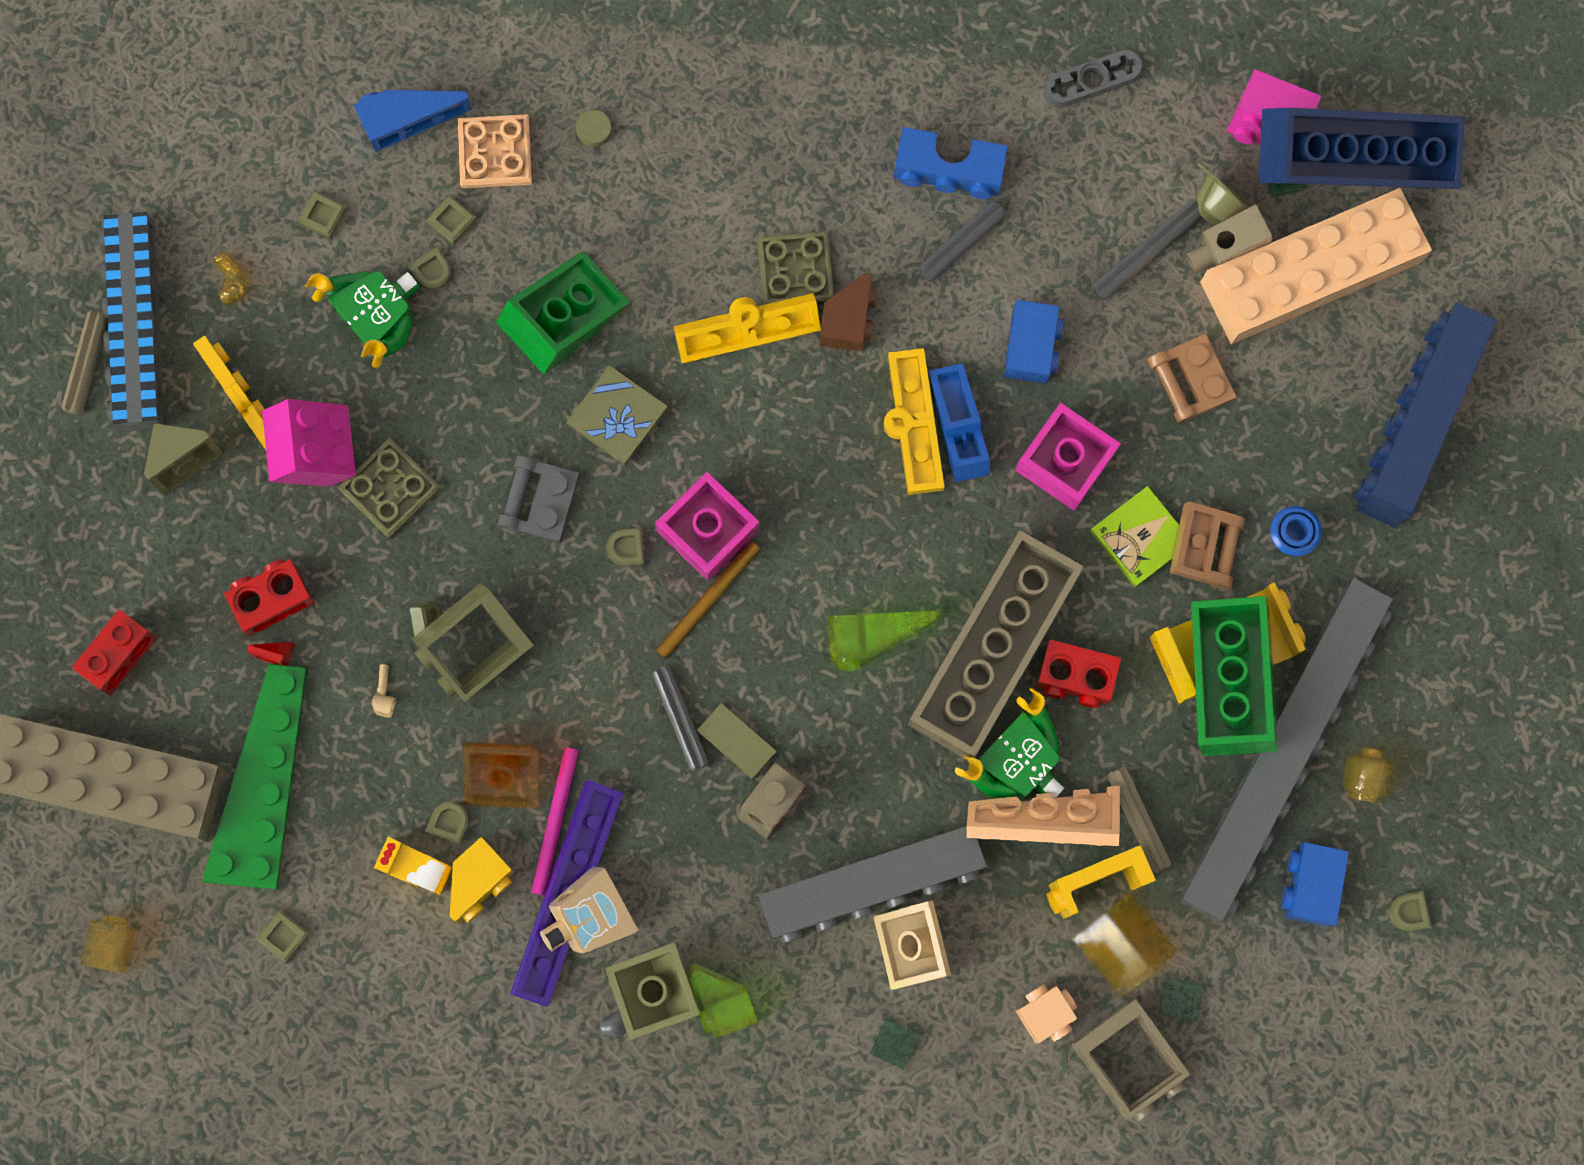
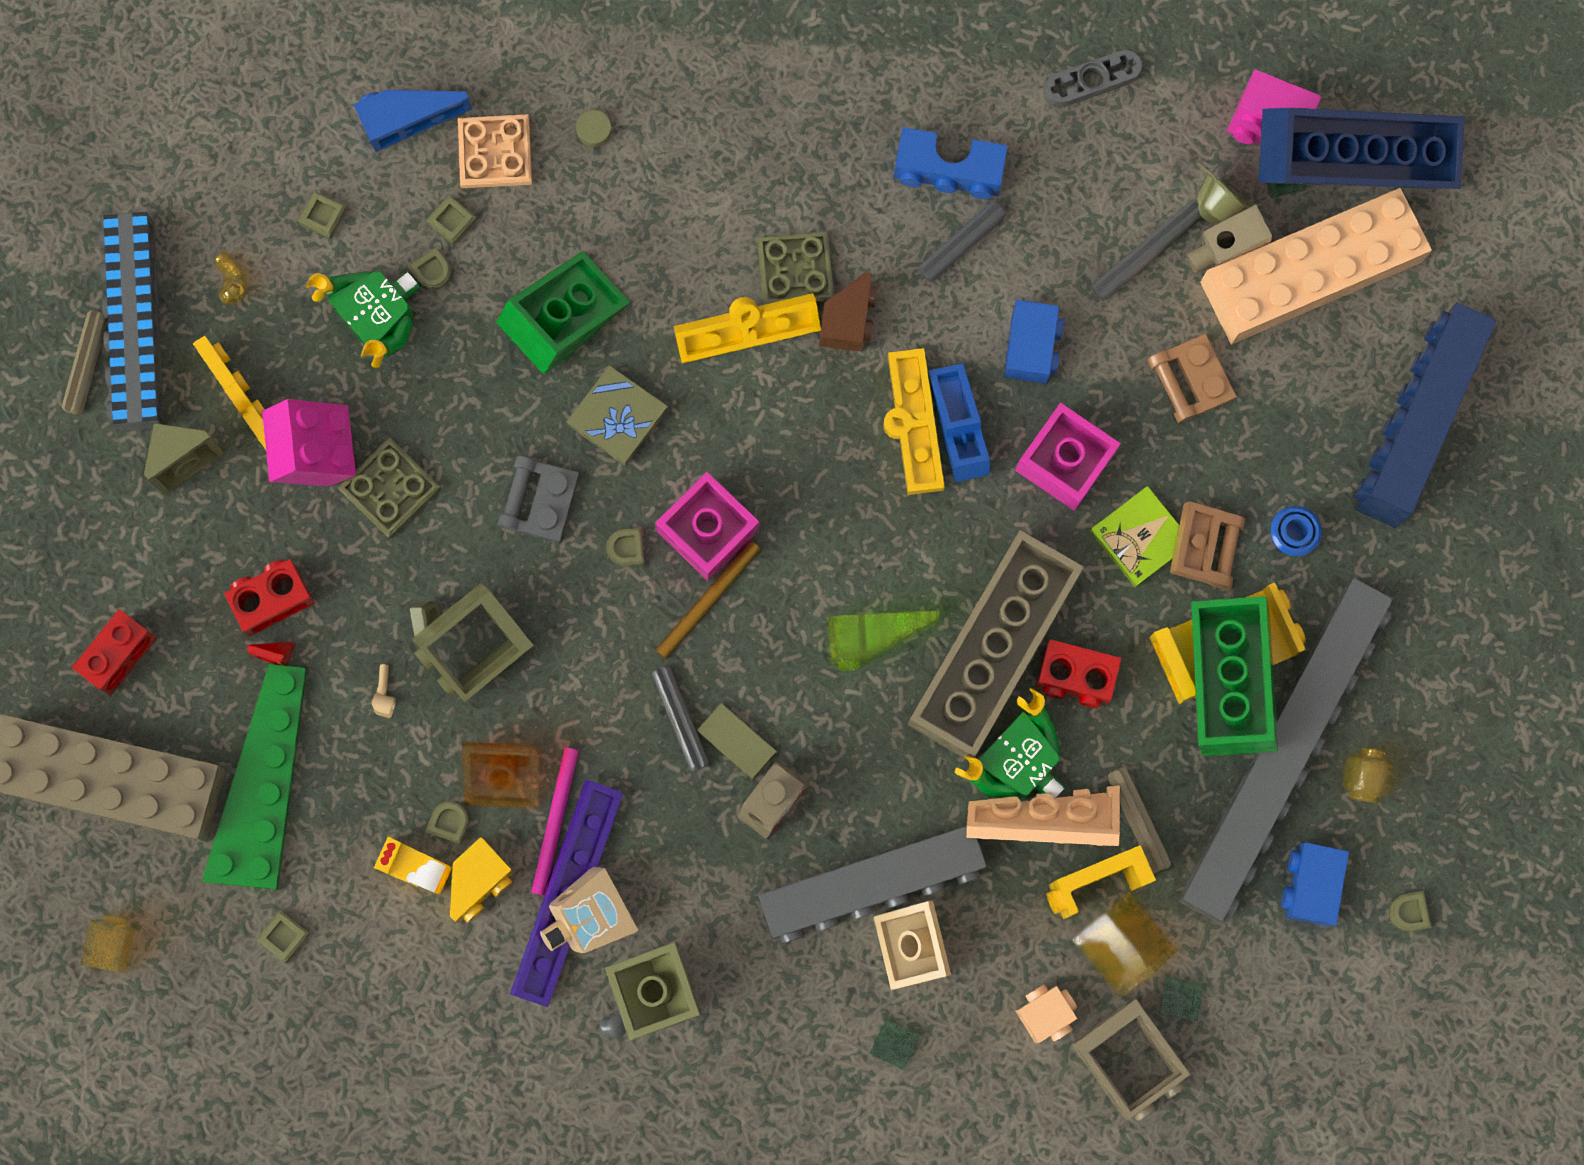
clear neon green slope [688,963,758,1039] -> none

